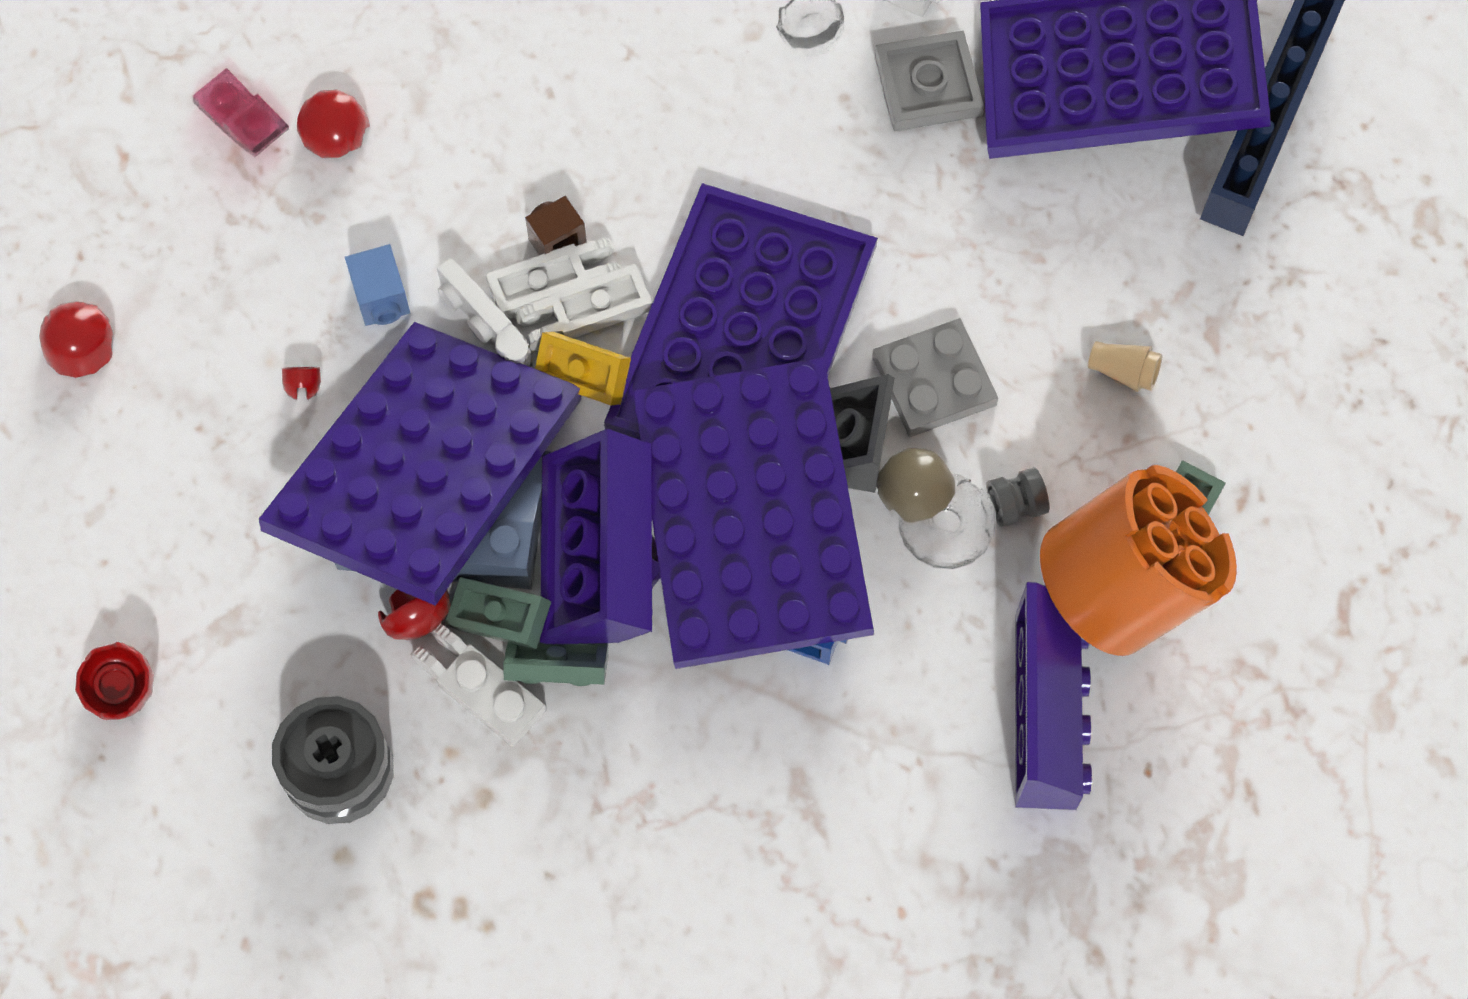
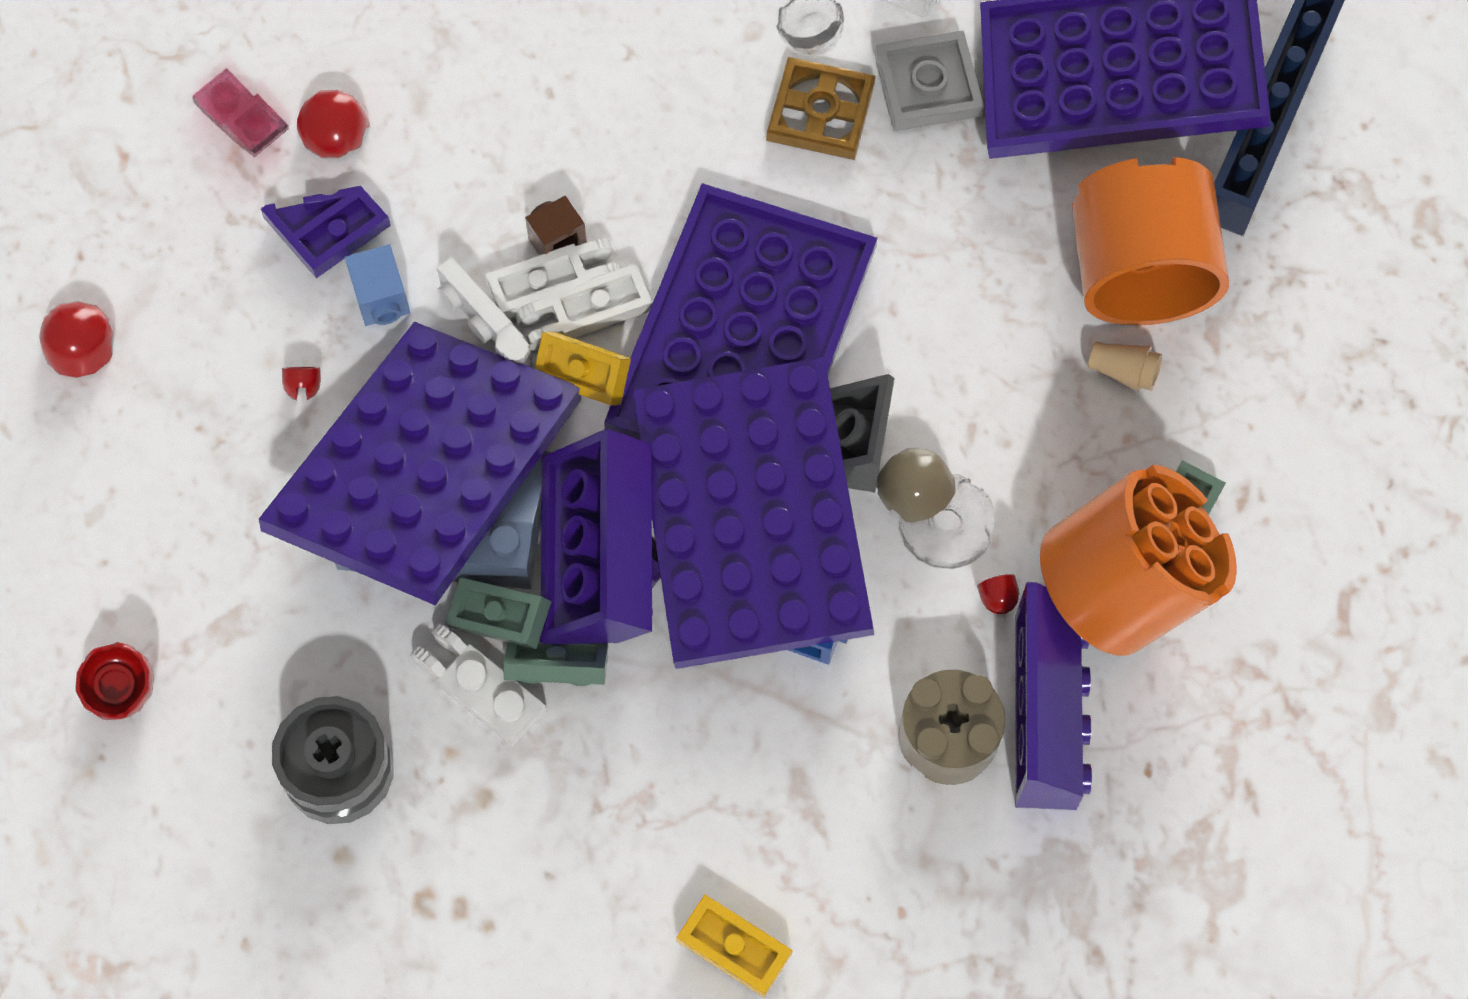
red hair [378,590,451,640] -> none
light grey plate [872,318,998,438] -> none
dark grey wheel [986,467,1050,527] -> none
none -> dark purple wing [260,185,391,279]
none -> yellow plate [676,894,793,998]
none -> pearl gold piece [766,57,876,160]
none -> dark tan brick [899,670,1005,785]
none -> red hinge [977,574,1020,614]
none -> orange brick [1072,157,1229,325]

